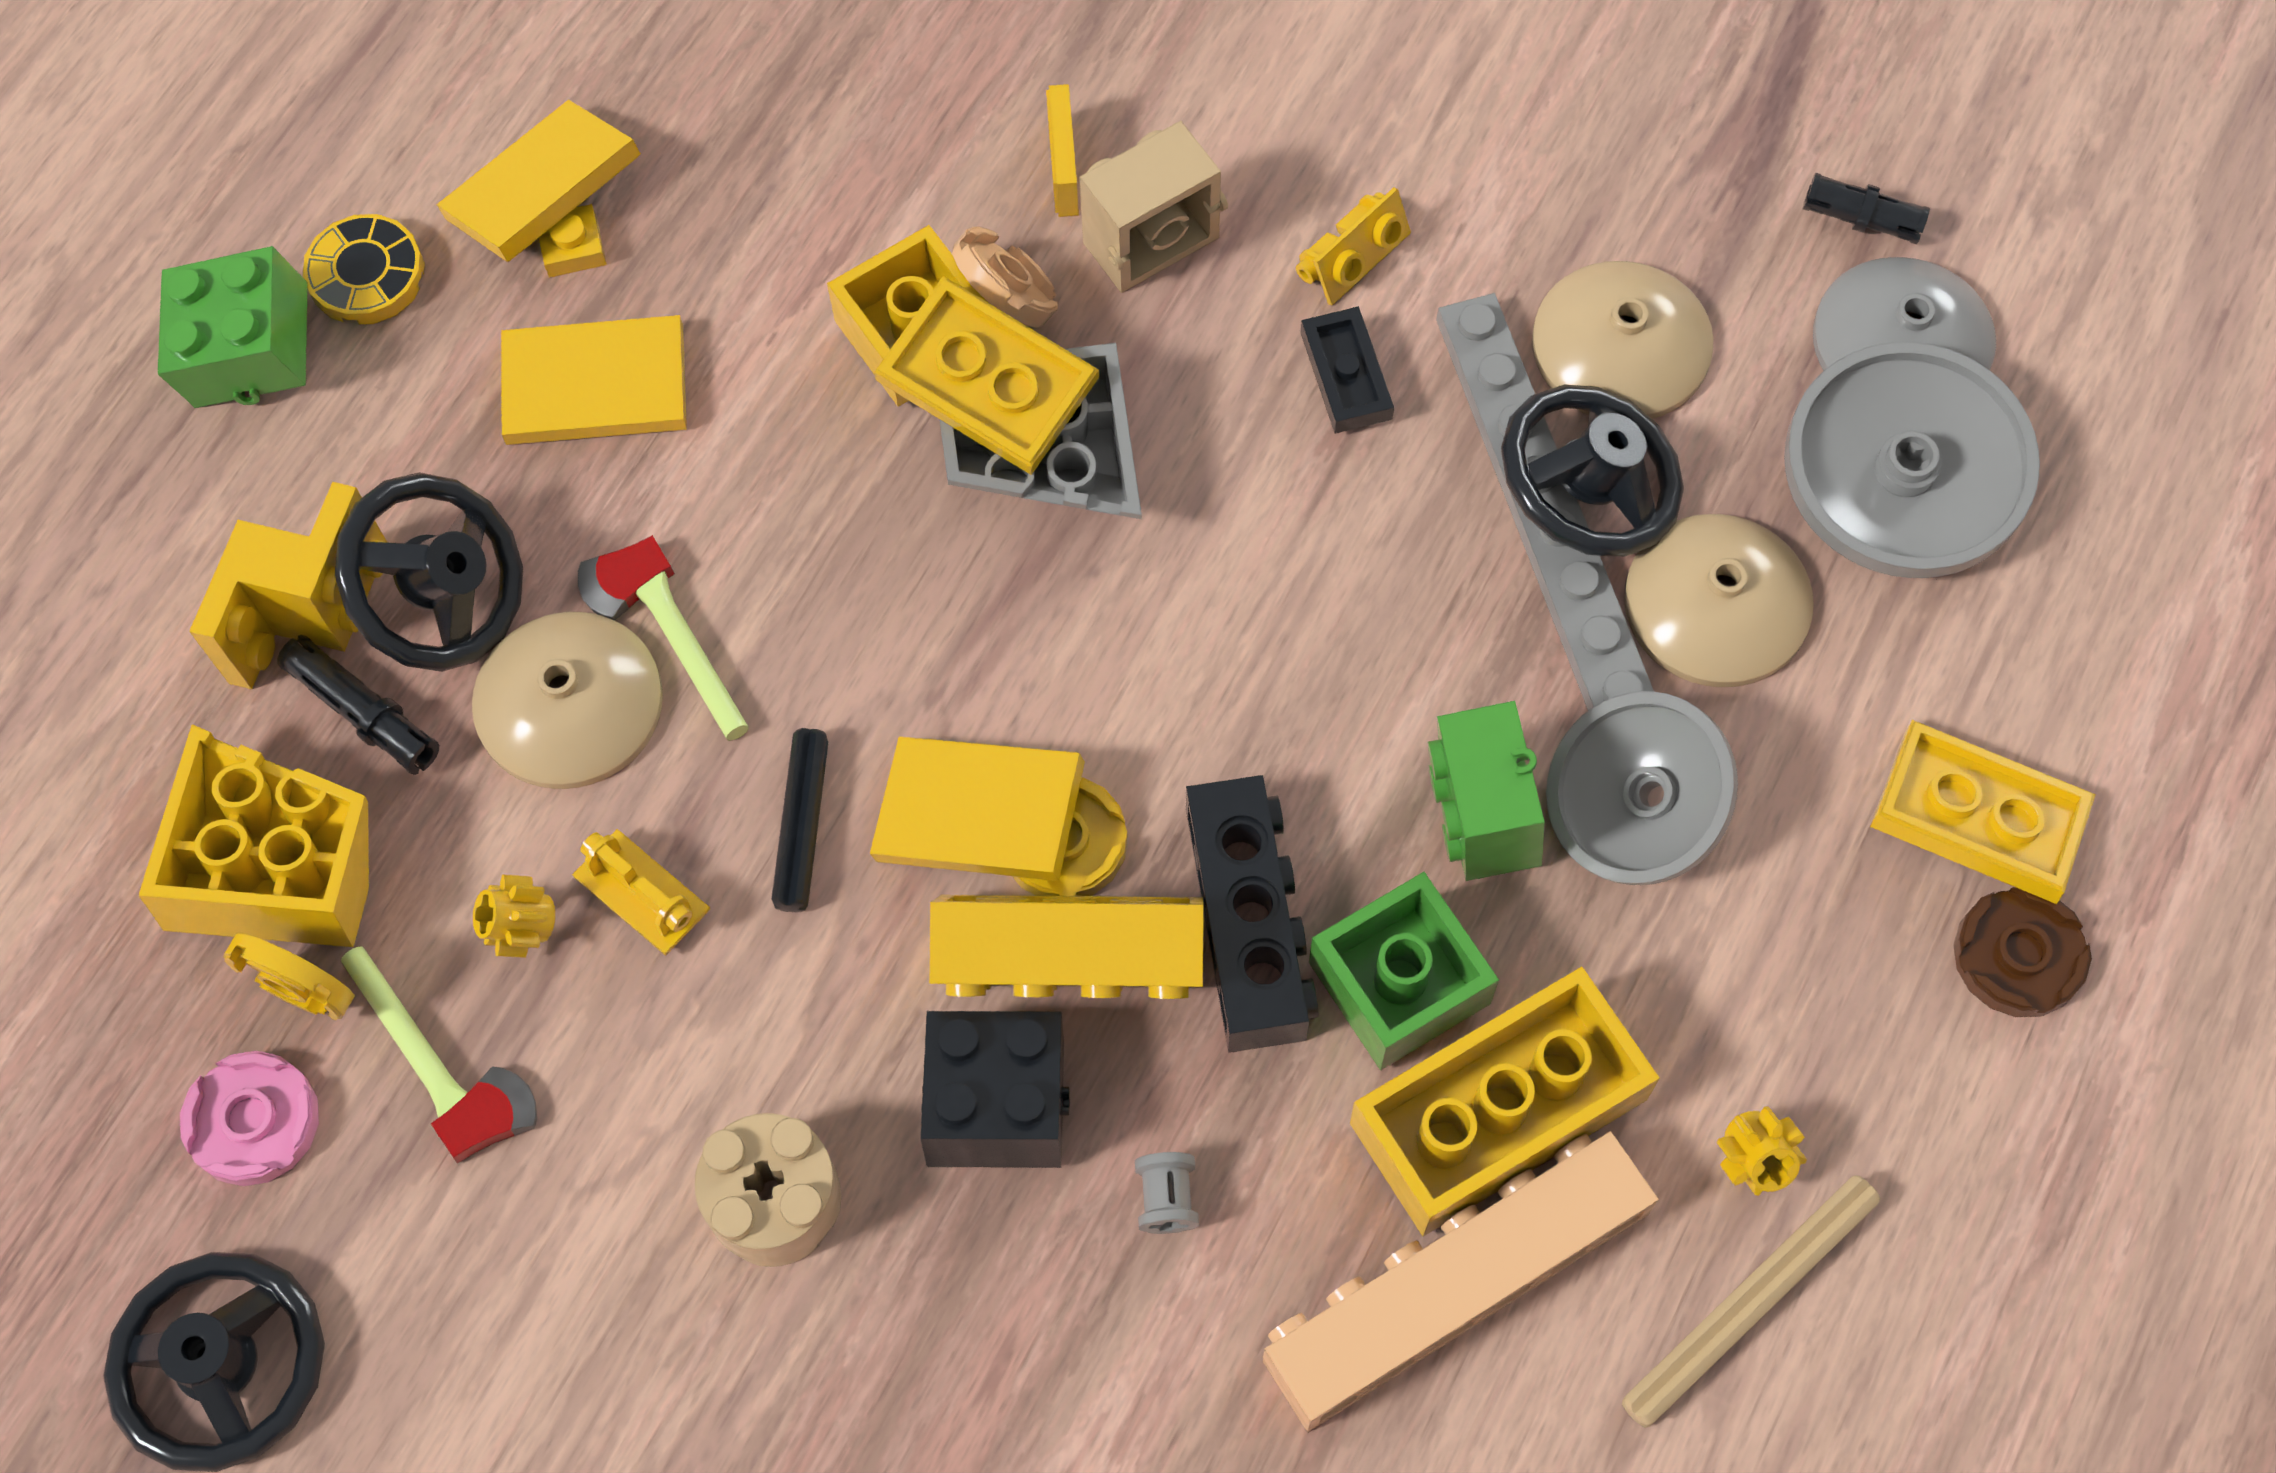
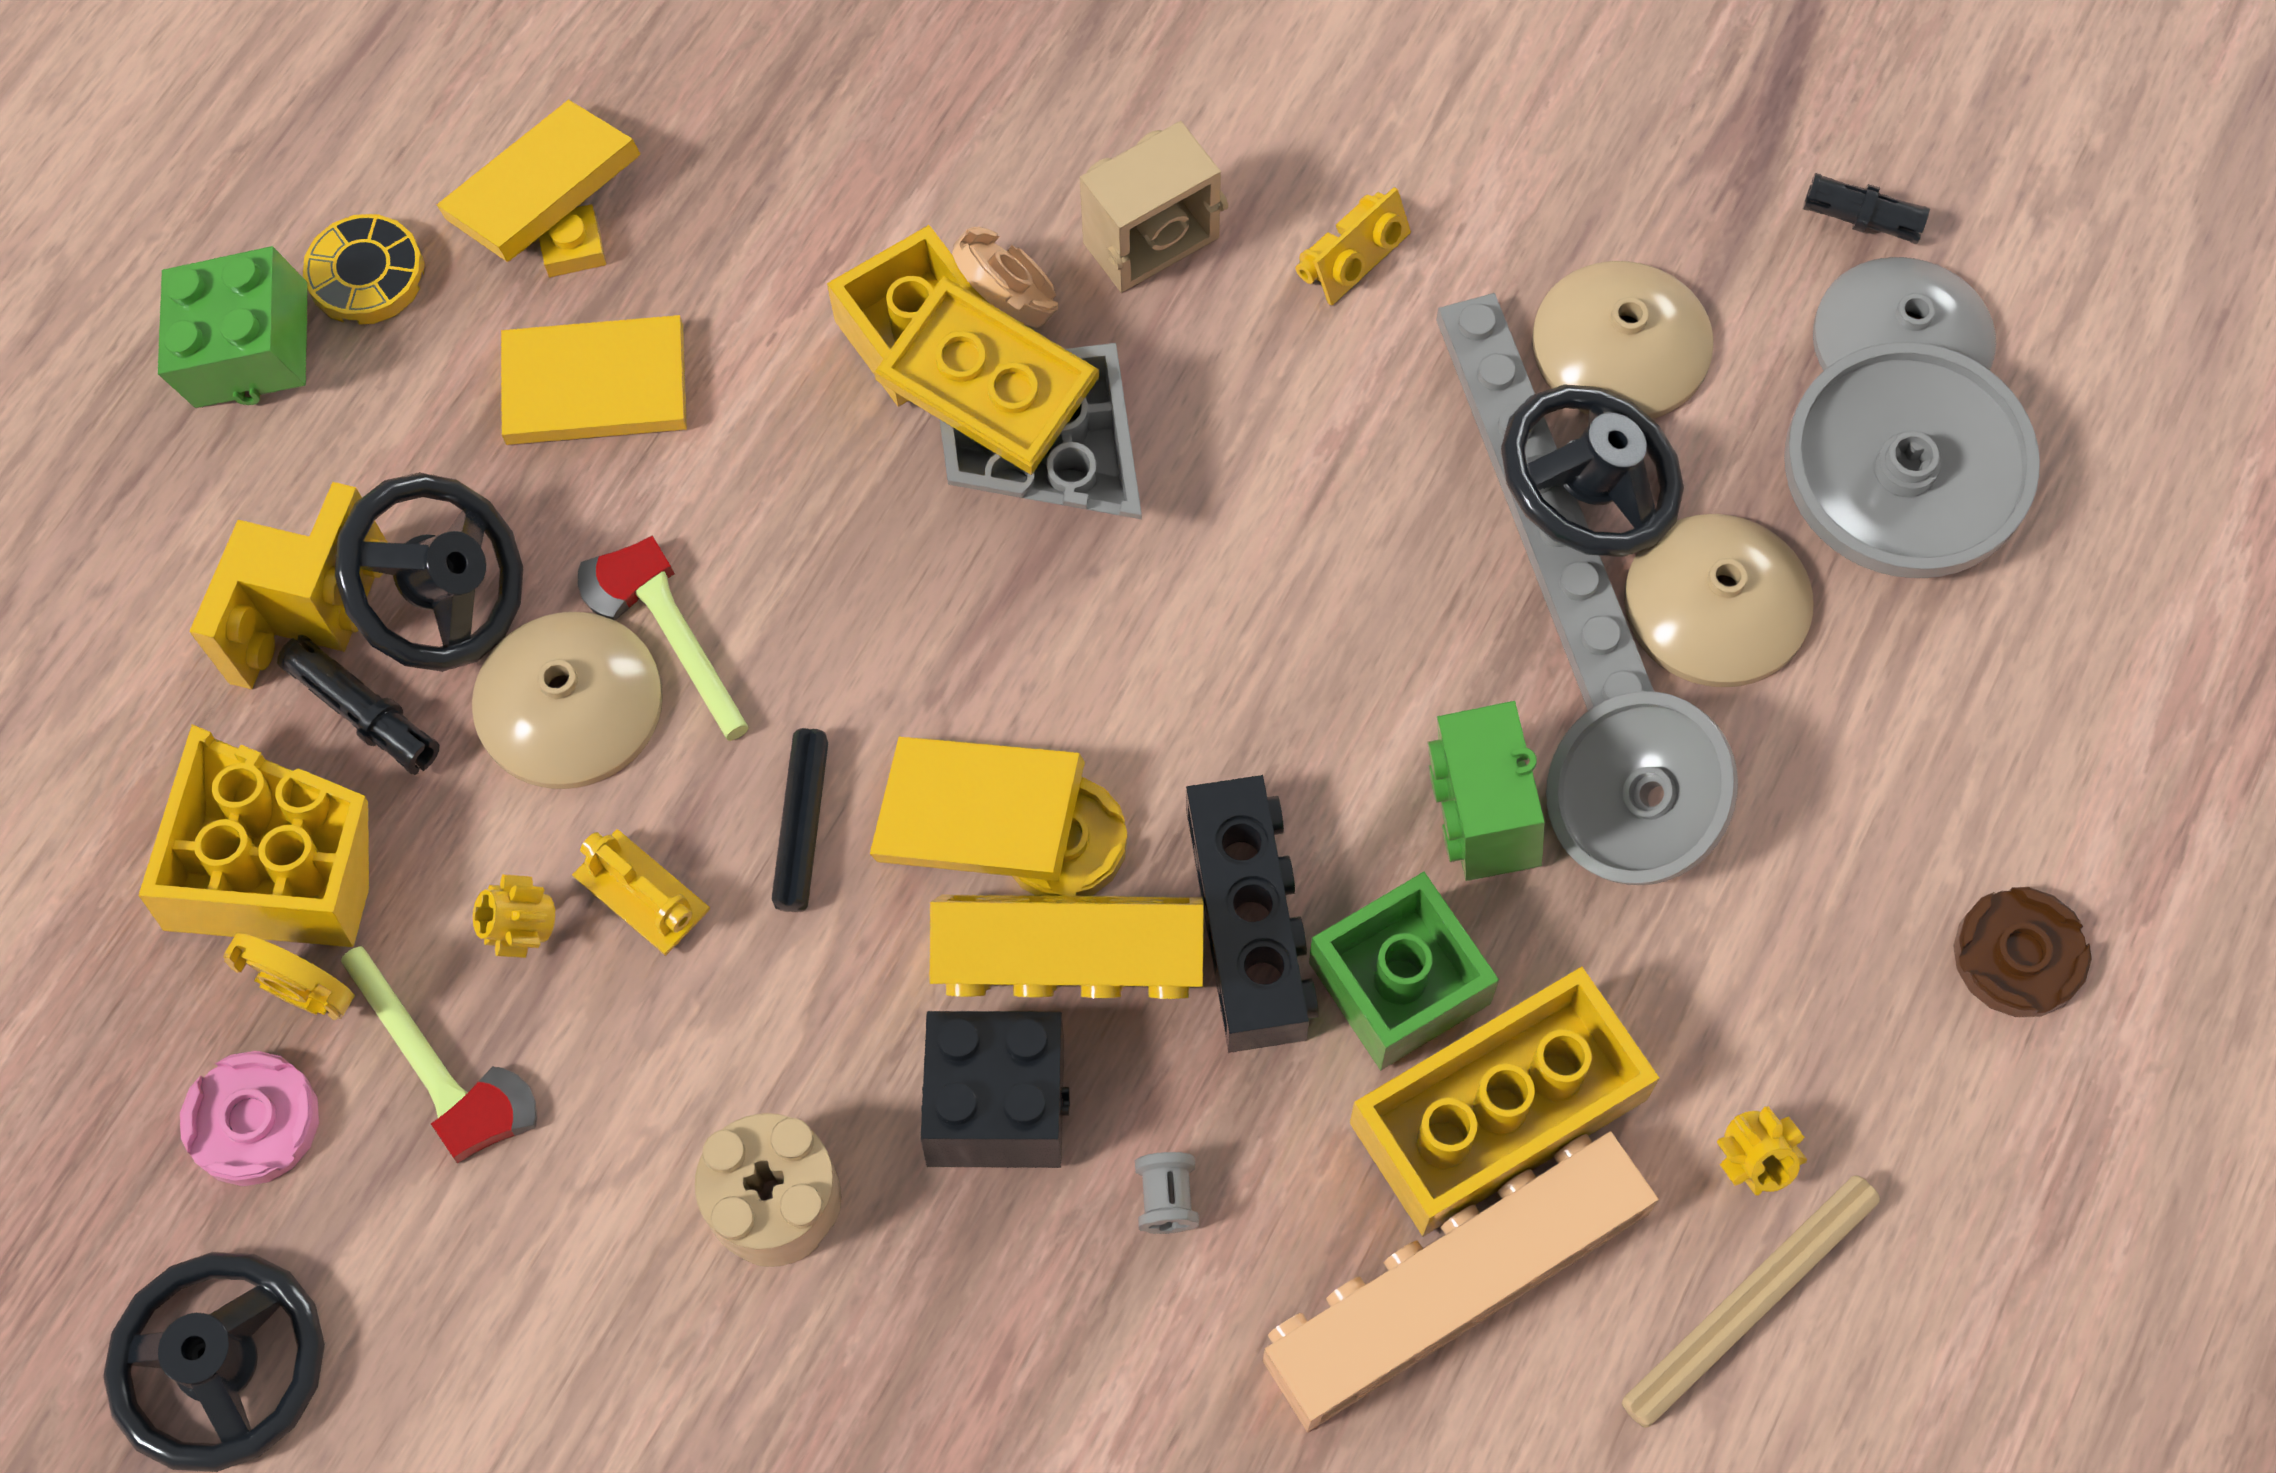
yellow tile [1046,84,1079,217] -> none
black plate [1300,306,1394,434] -> none
yellow tile [1870,720,2096,904] -> none

